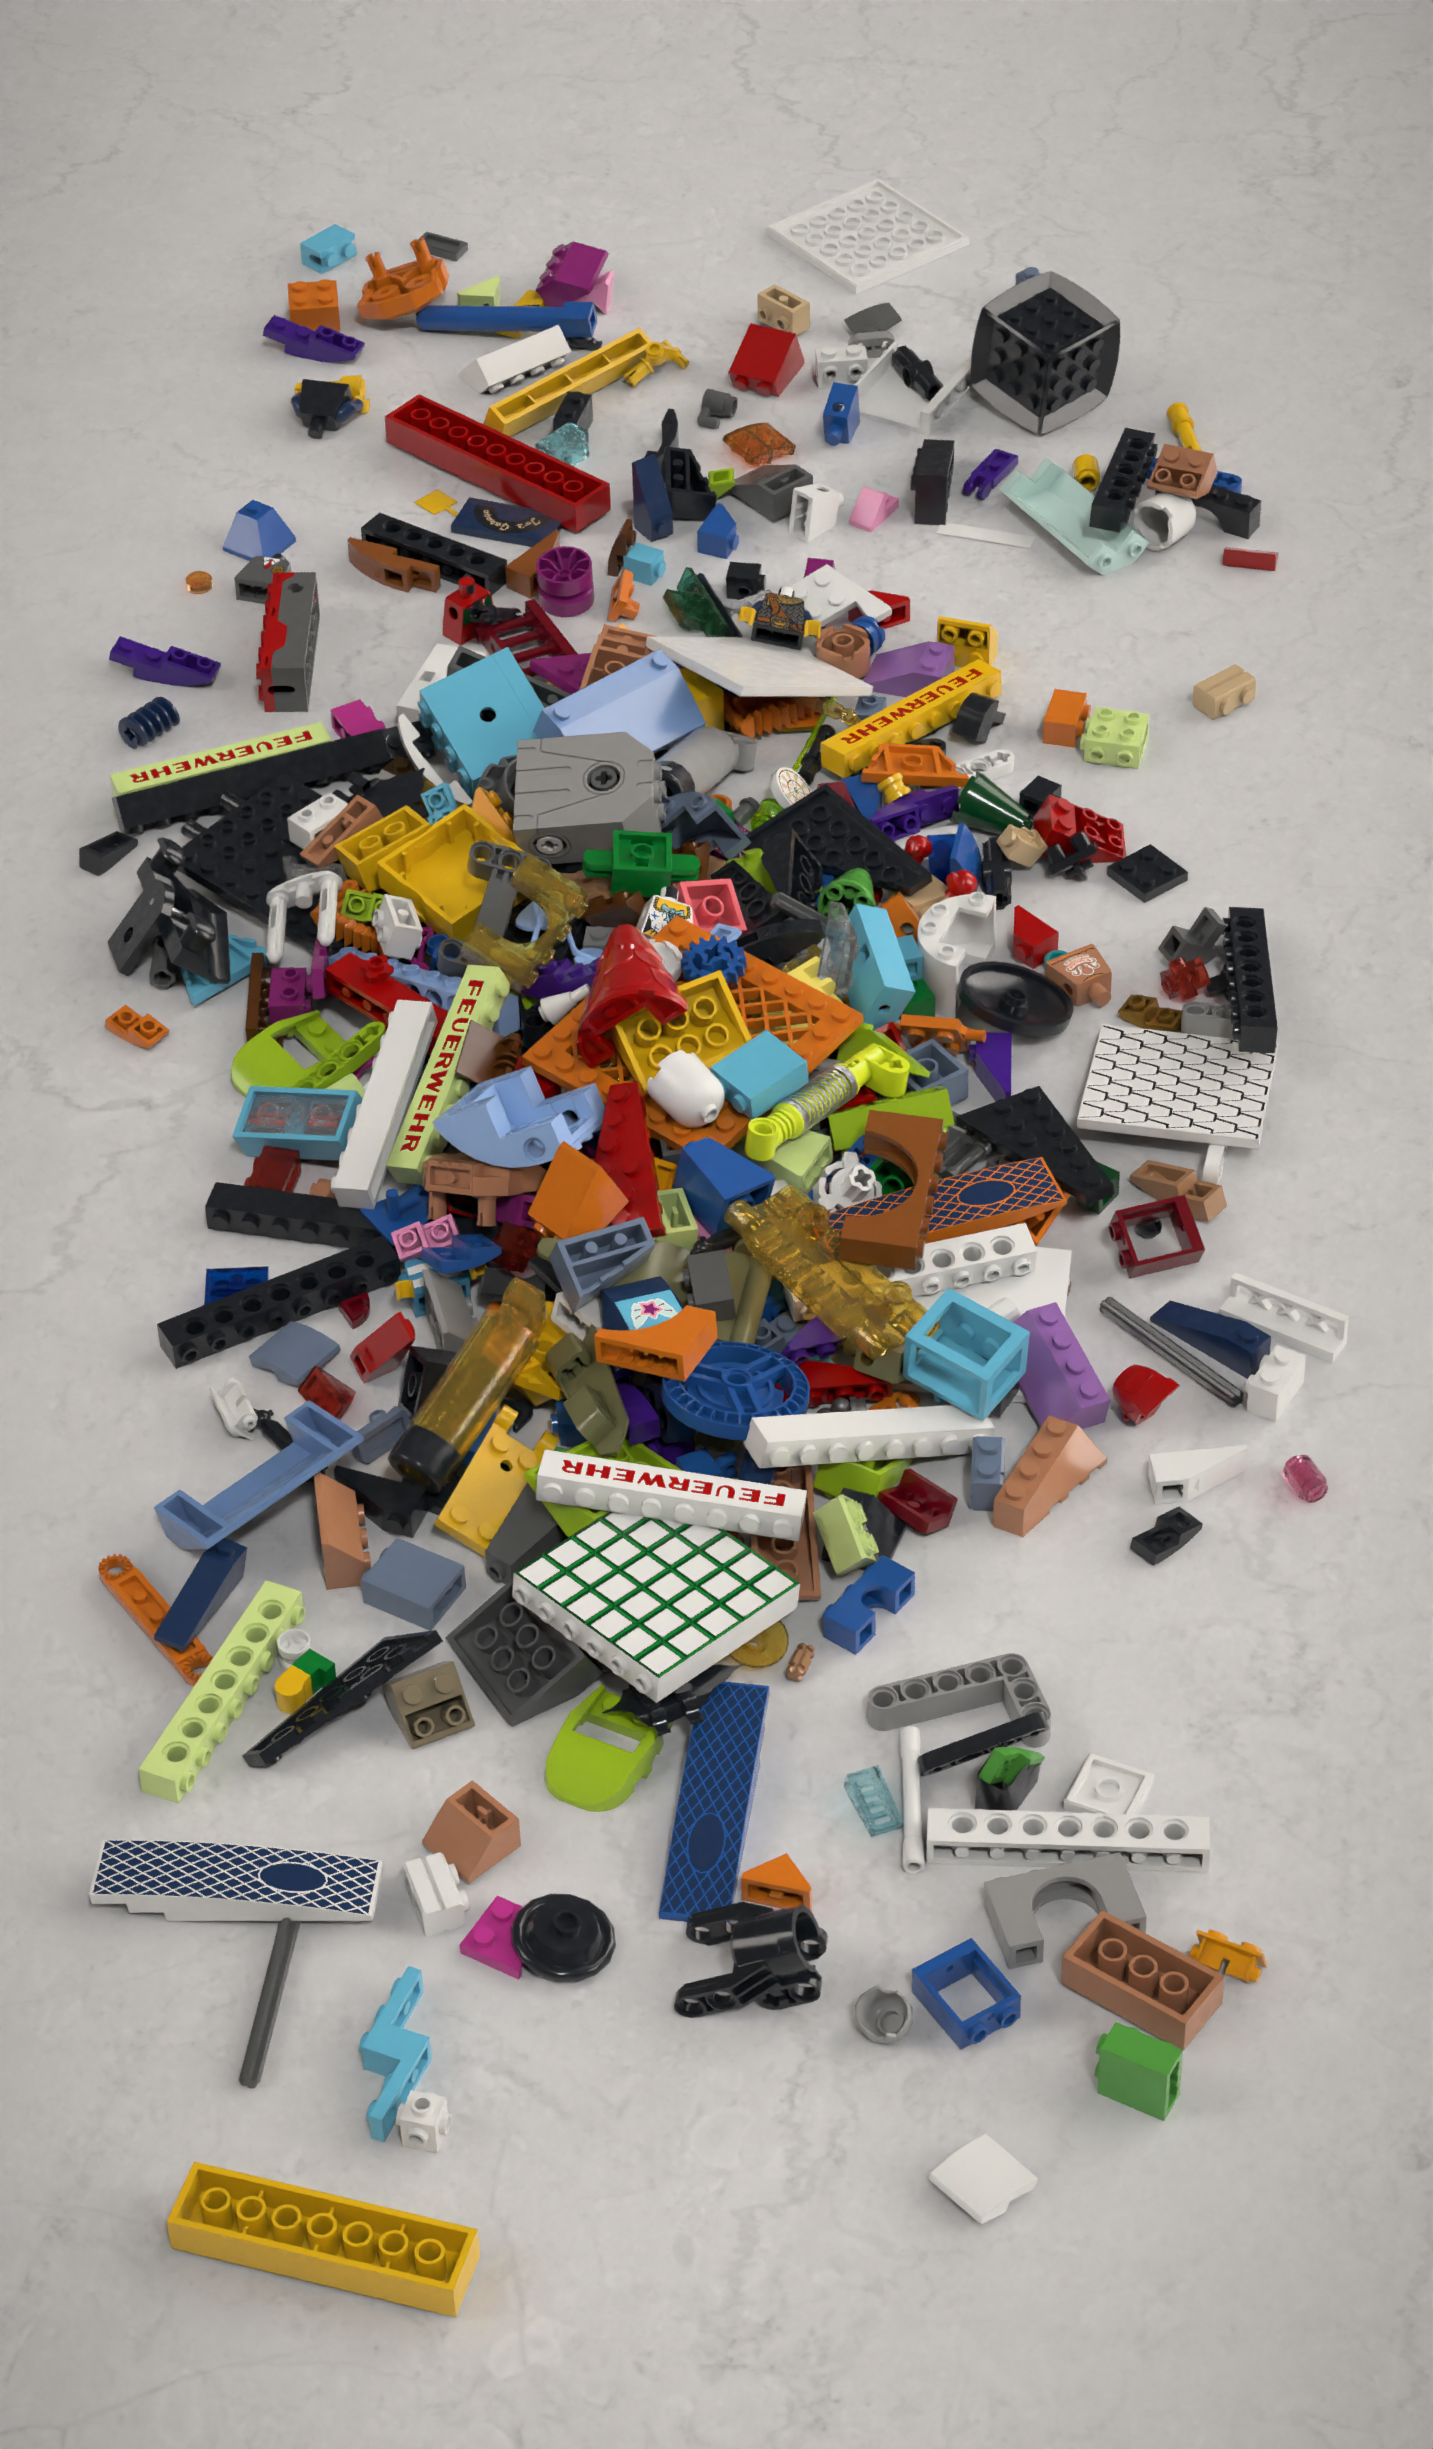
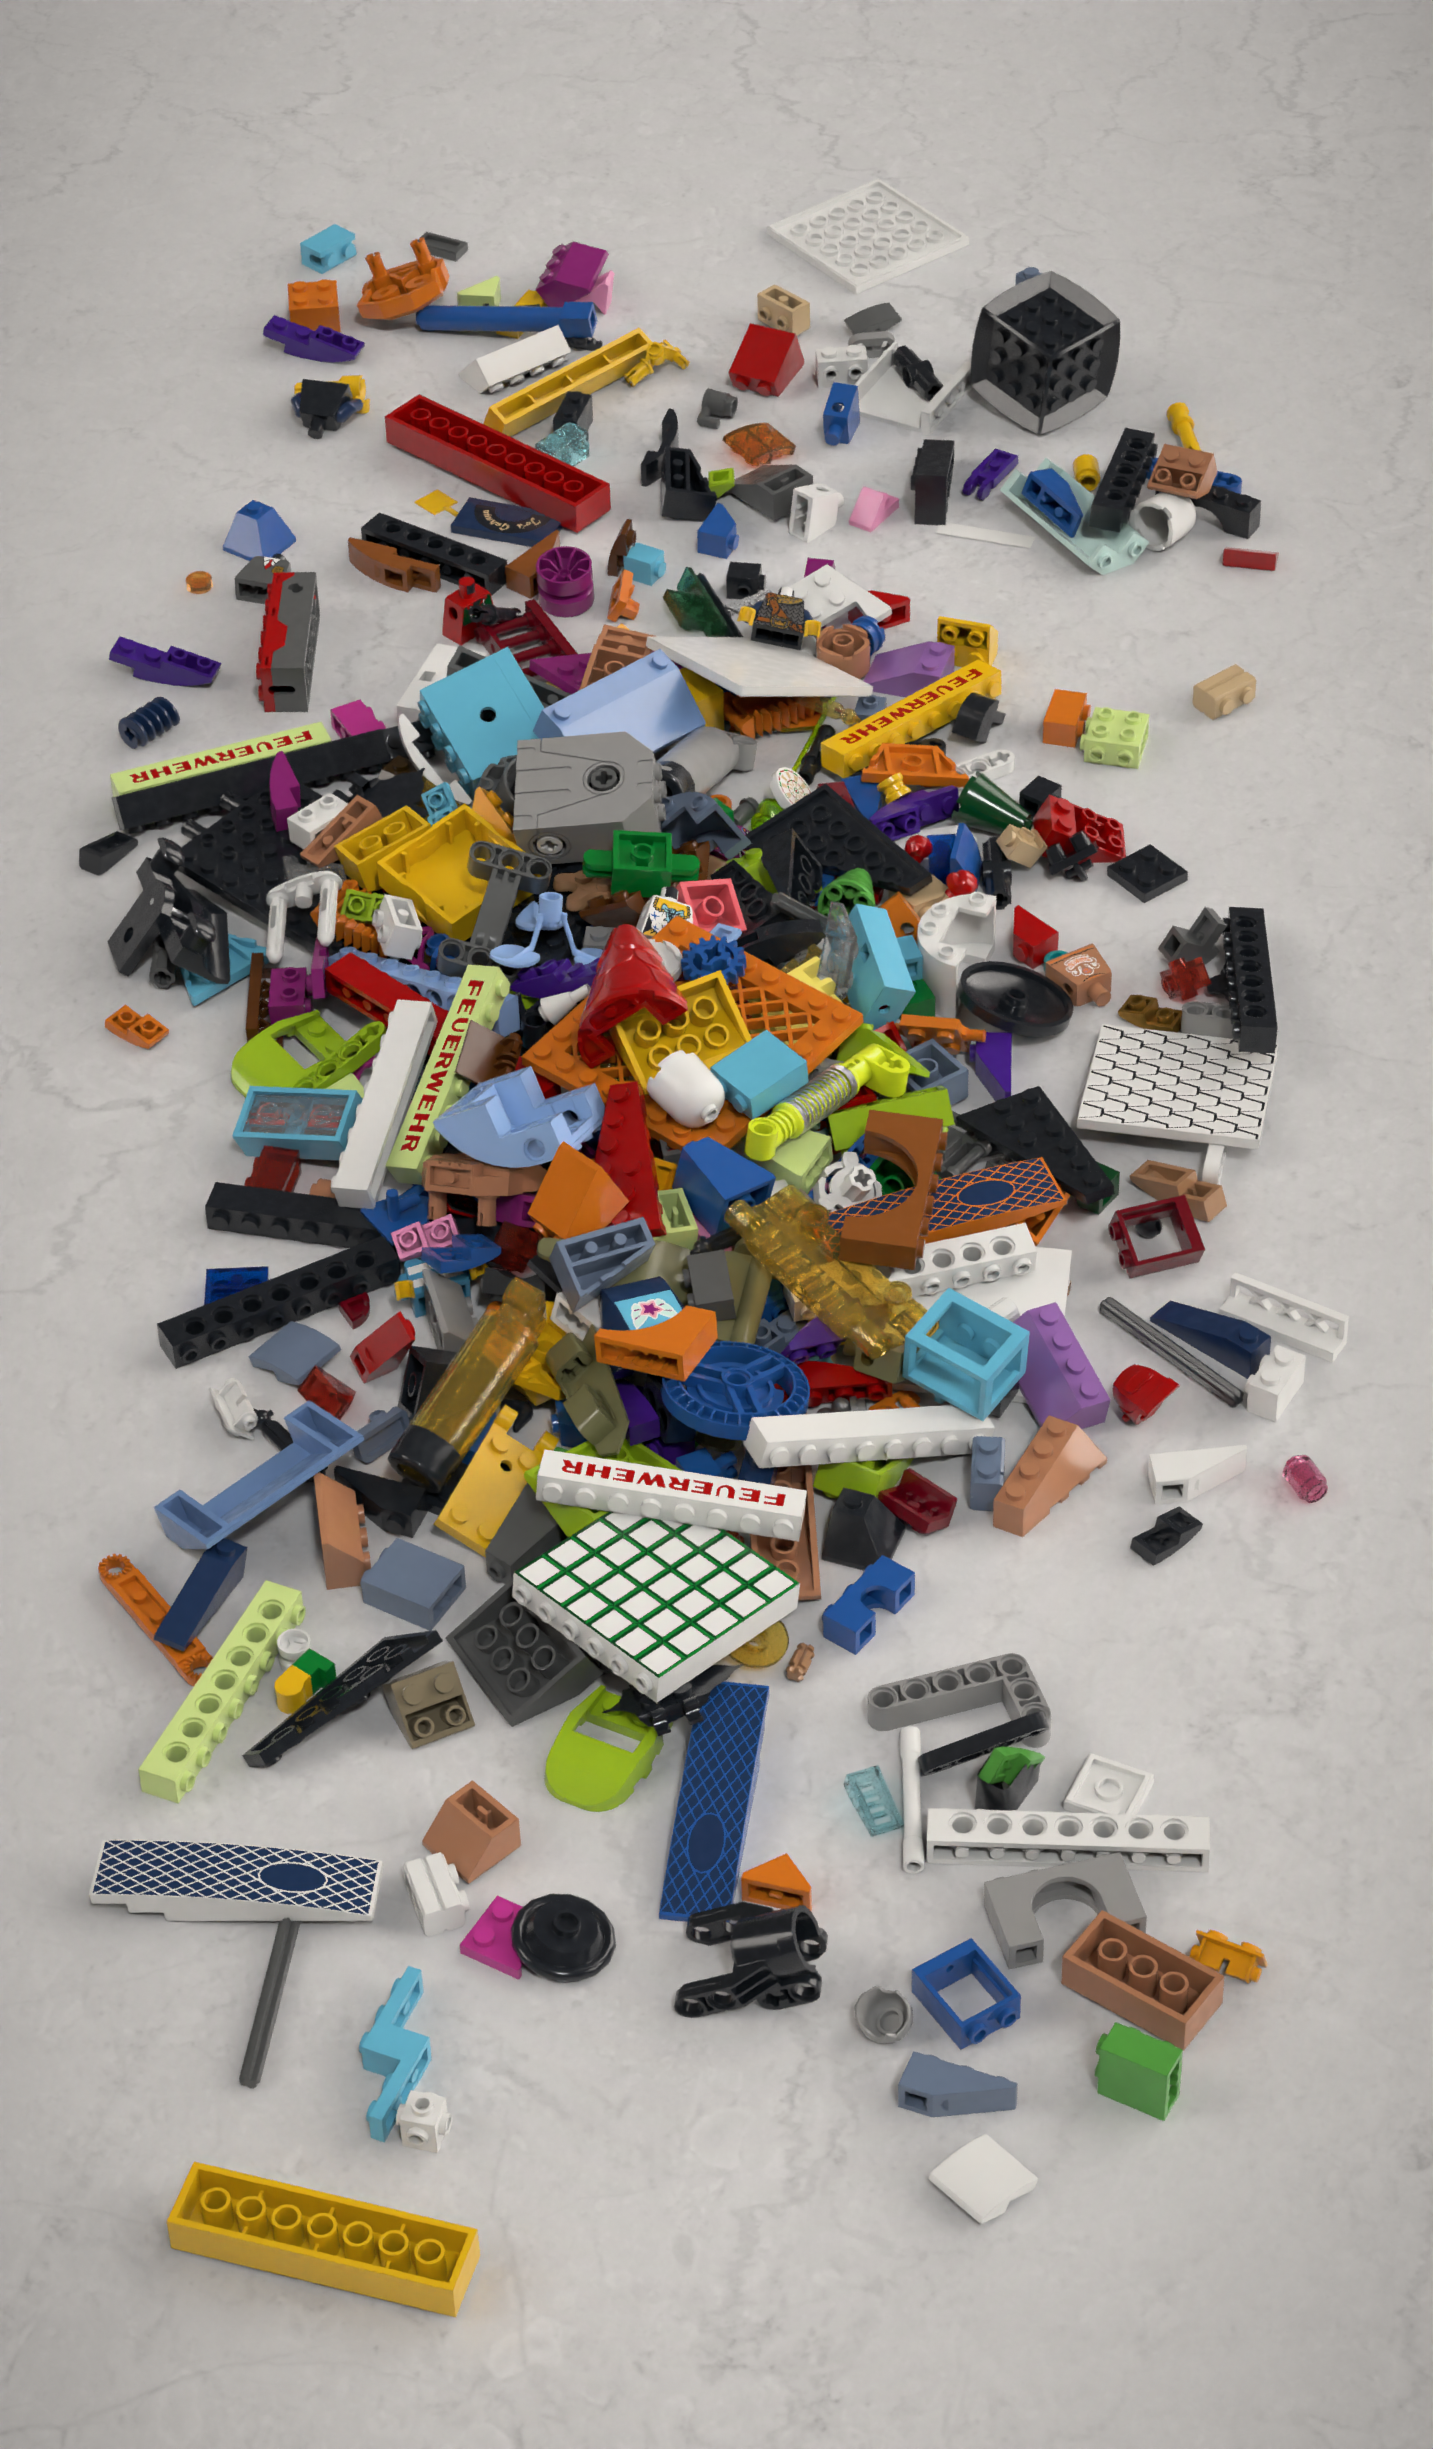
red plate [360,955,394,983] -> none
clear yellow arch [460,853,589,994] -> none
dark blue slope [632,454,673,543] -> none
yellowish green slope [813,1494,879,1576] -> none
none -> magenta slope [270,751,301,832]
none -> sand blue slope [898,2051,1018,2118]
none -> blue slope [1021,468,1084,538]

